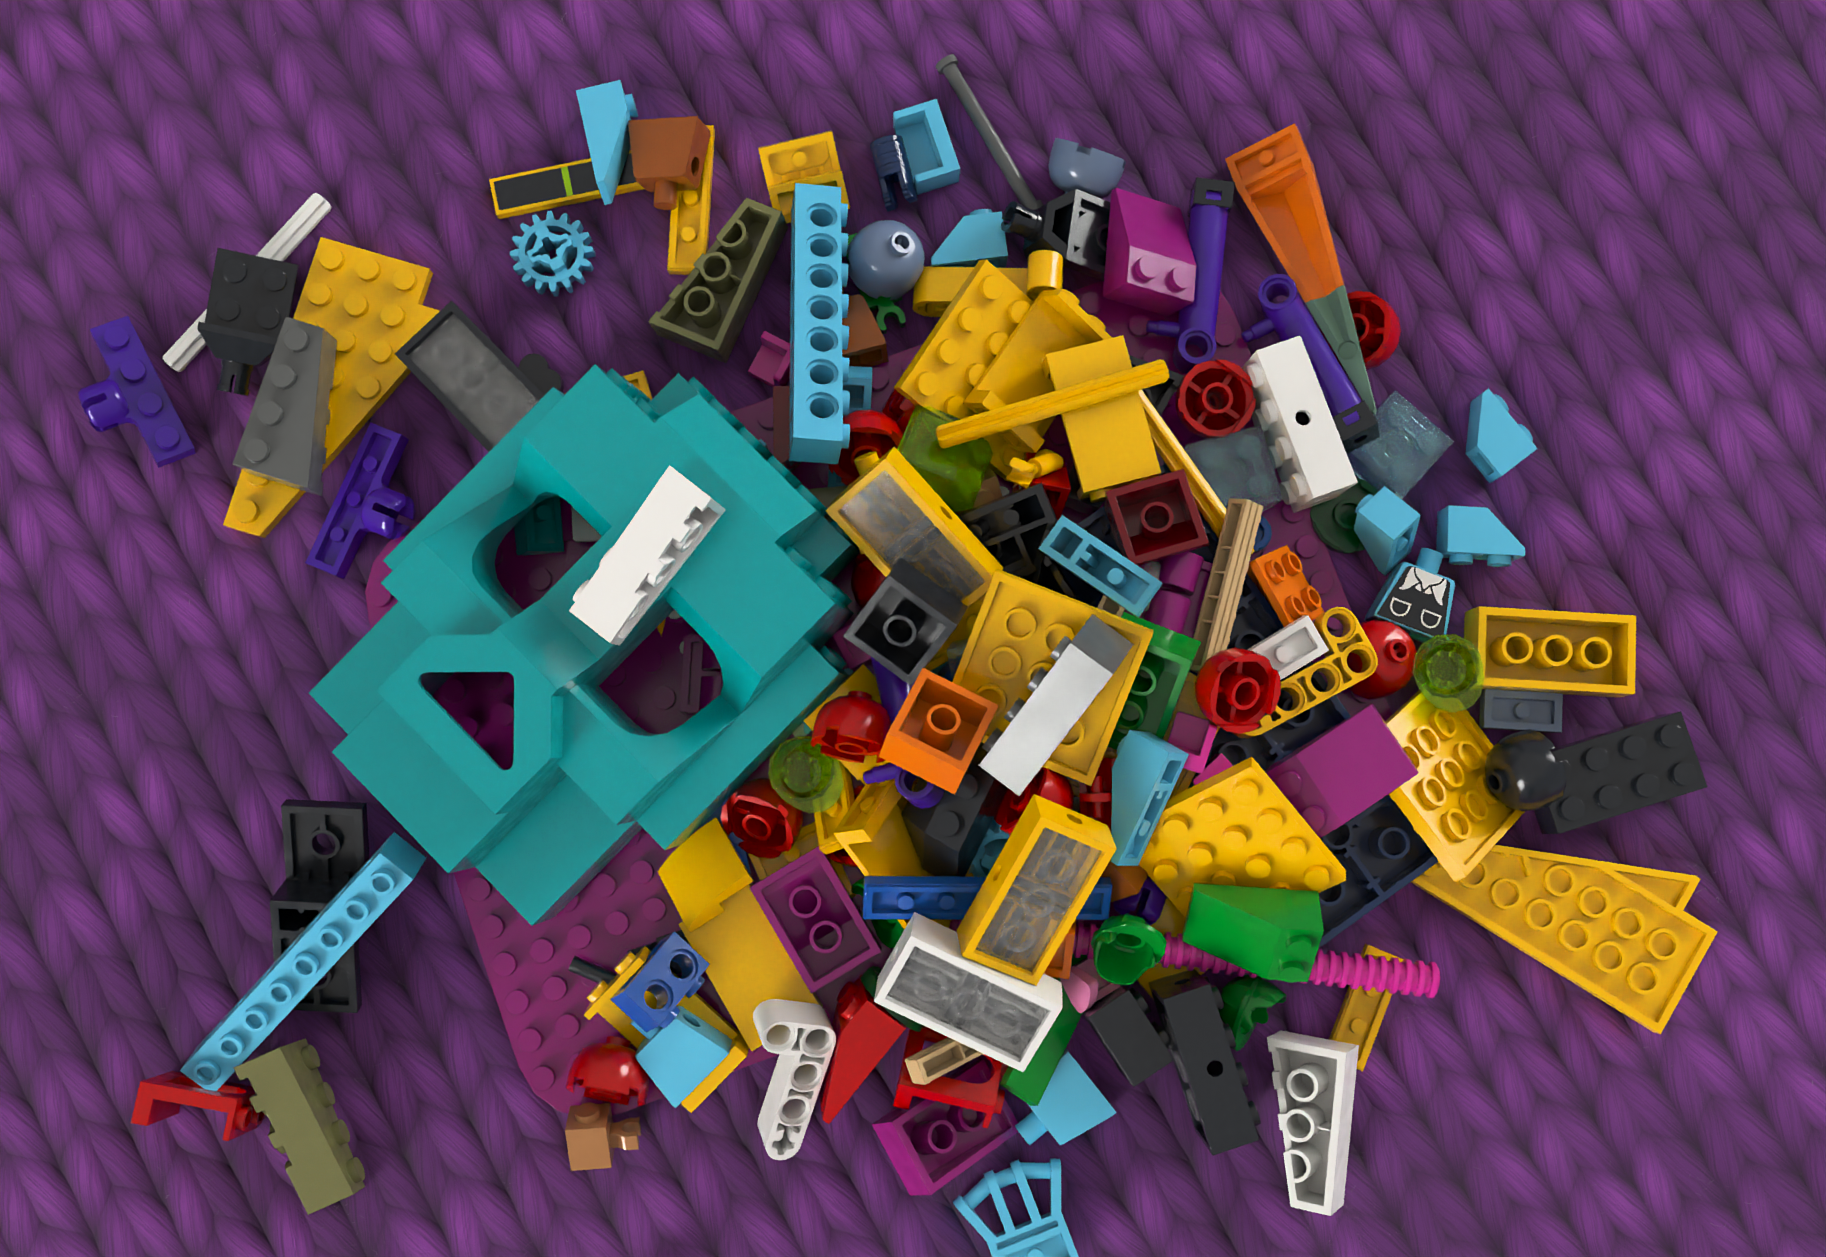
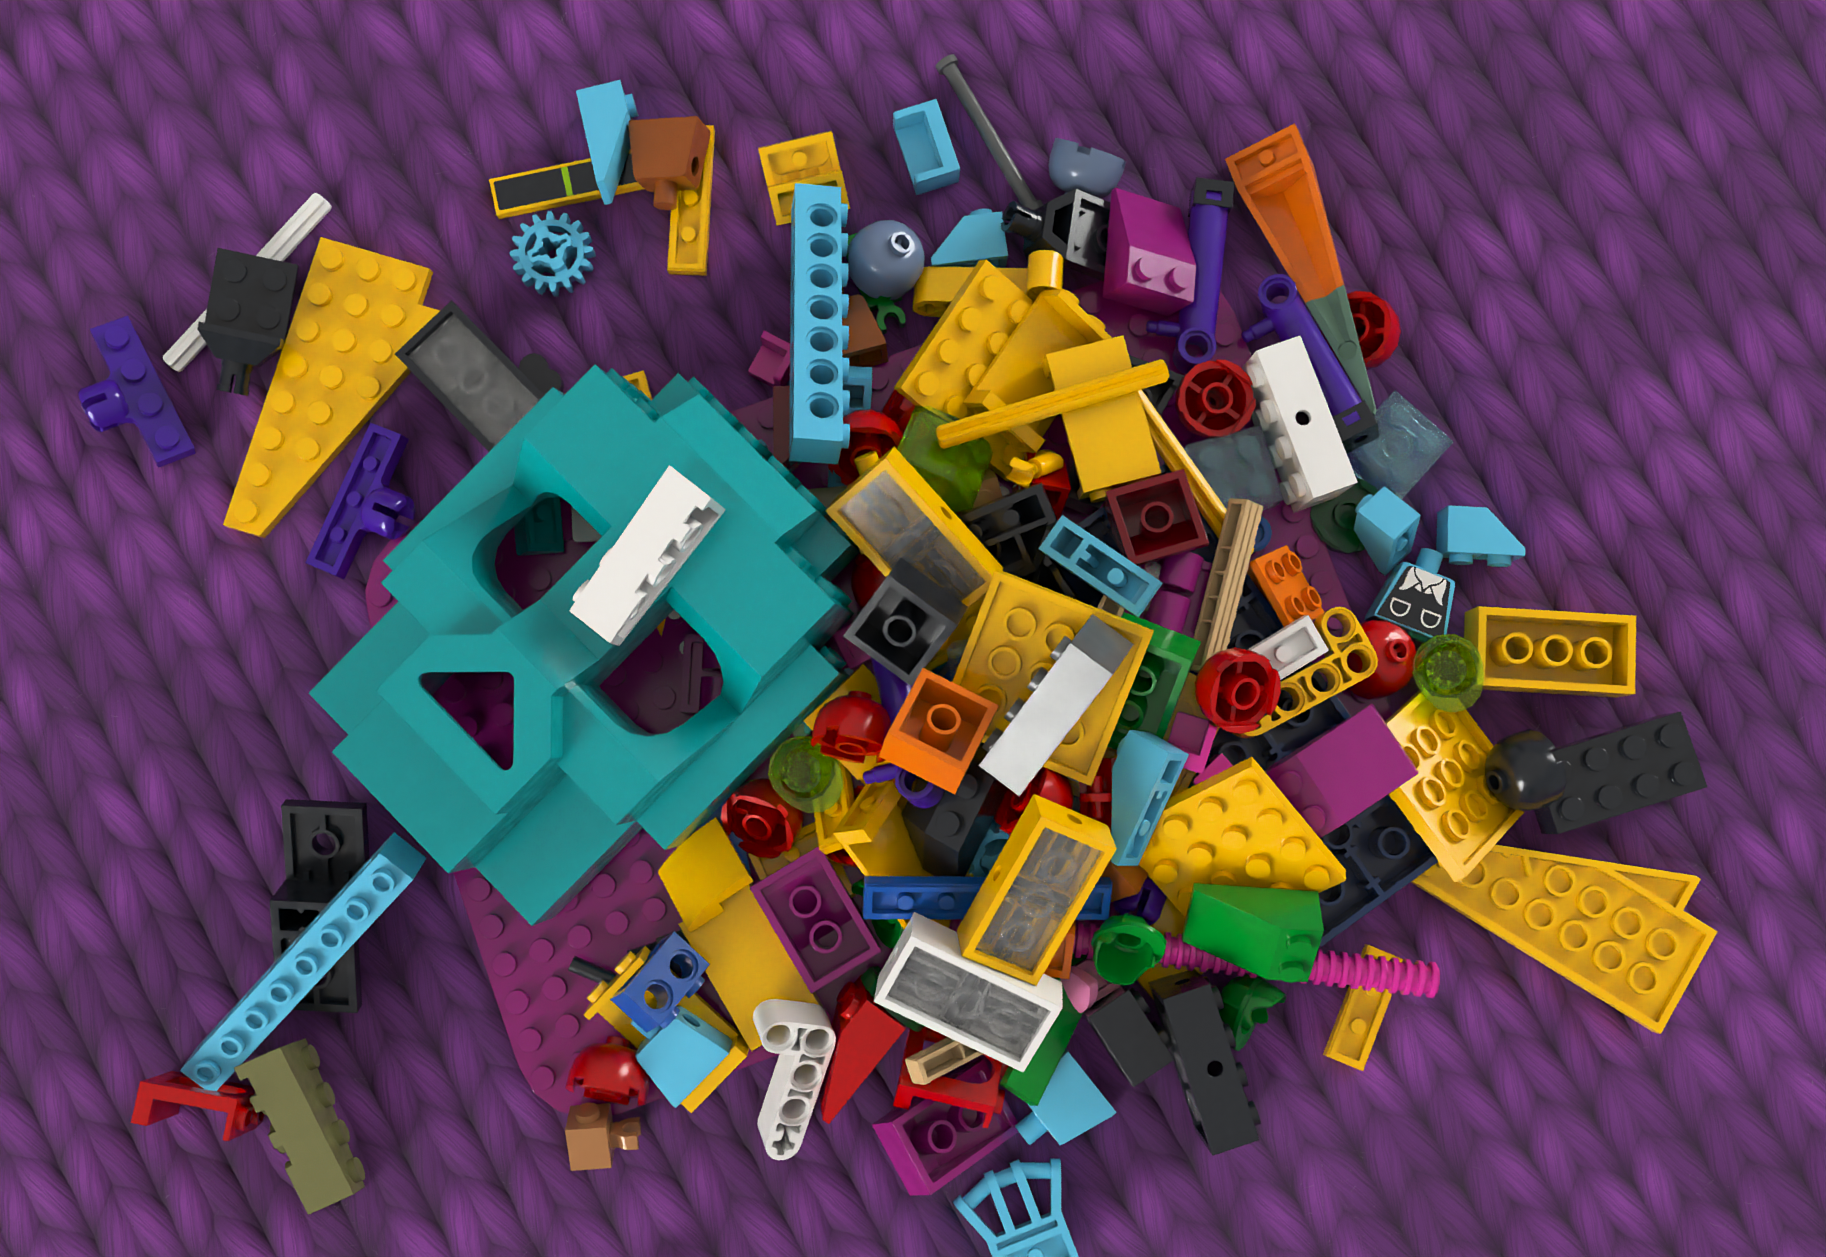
dark grey wedge [233,317,337,496] -> none
olive wedge [648,198,788,363] -> none
dark blue hinge [870,135,918,212] -> none
white wedge [1267,1030,1359,1216] -> none
medium azure slope [1465,388,1538,483] -> none
sand blue plate [1479,689,1563,733] -> none

